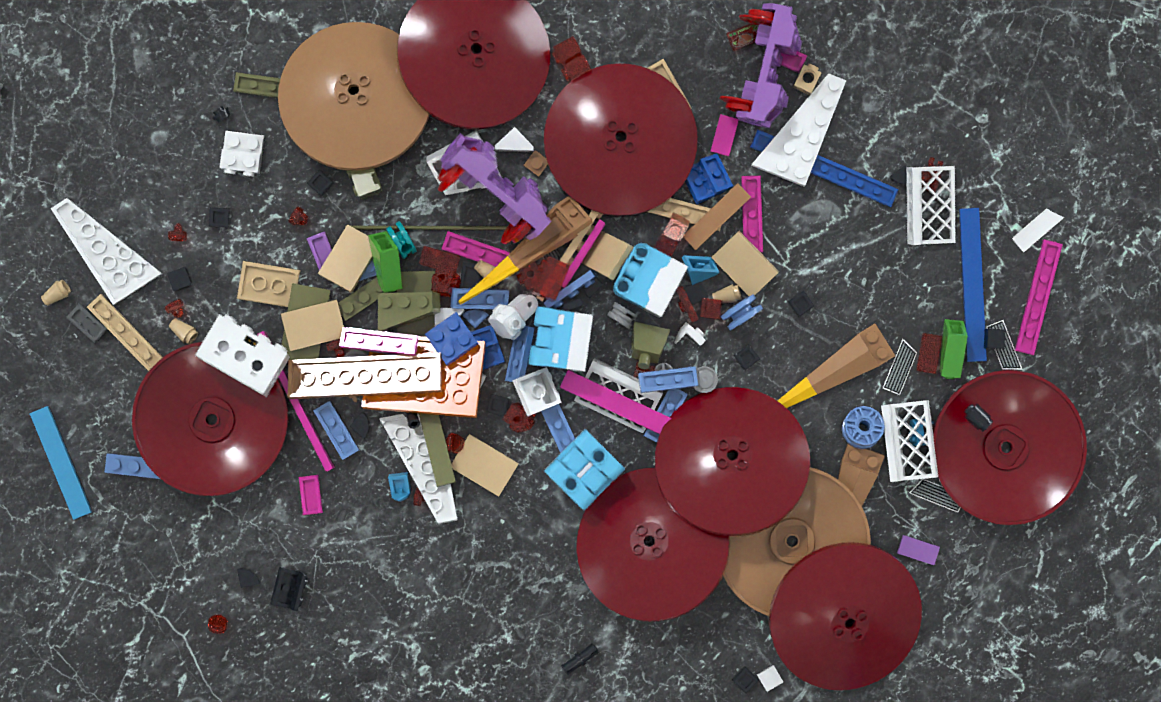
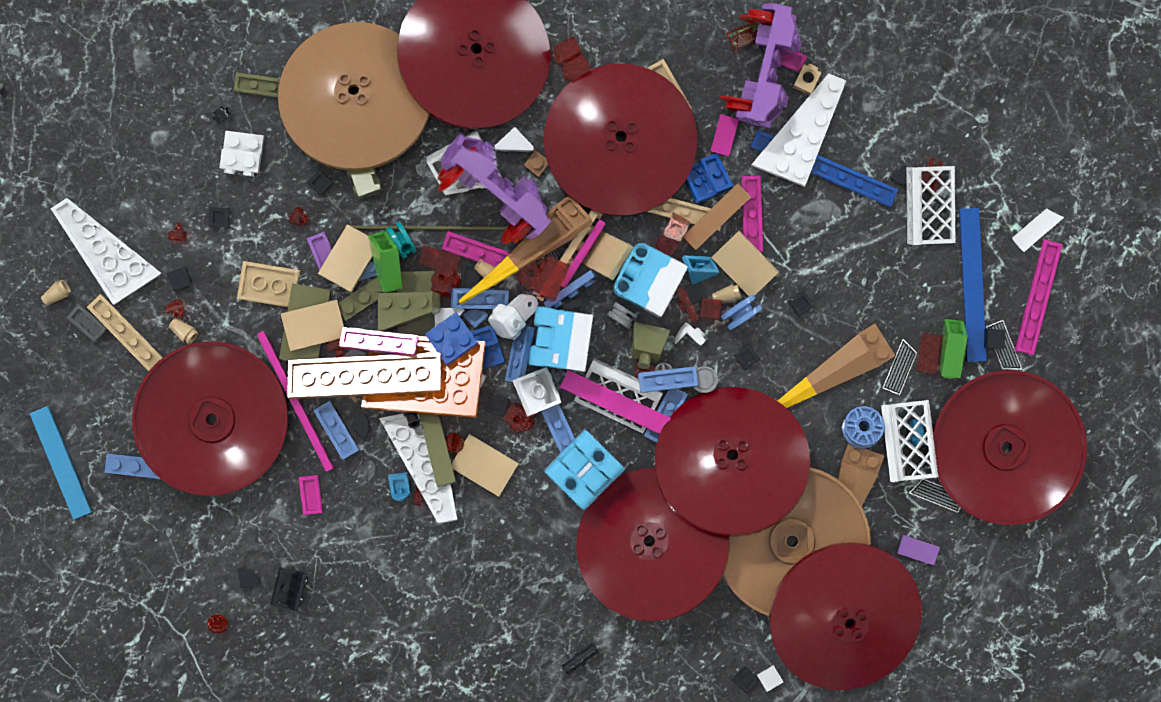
white piece [196,314,290,397] -> none
black brick [964,403,993,432] -> none

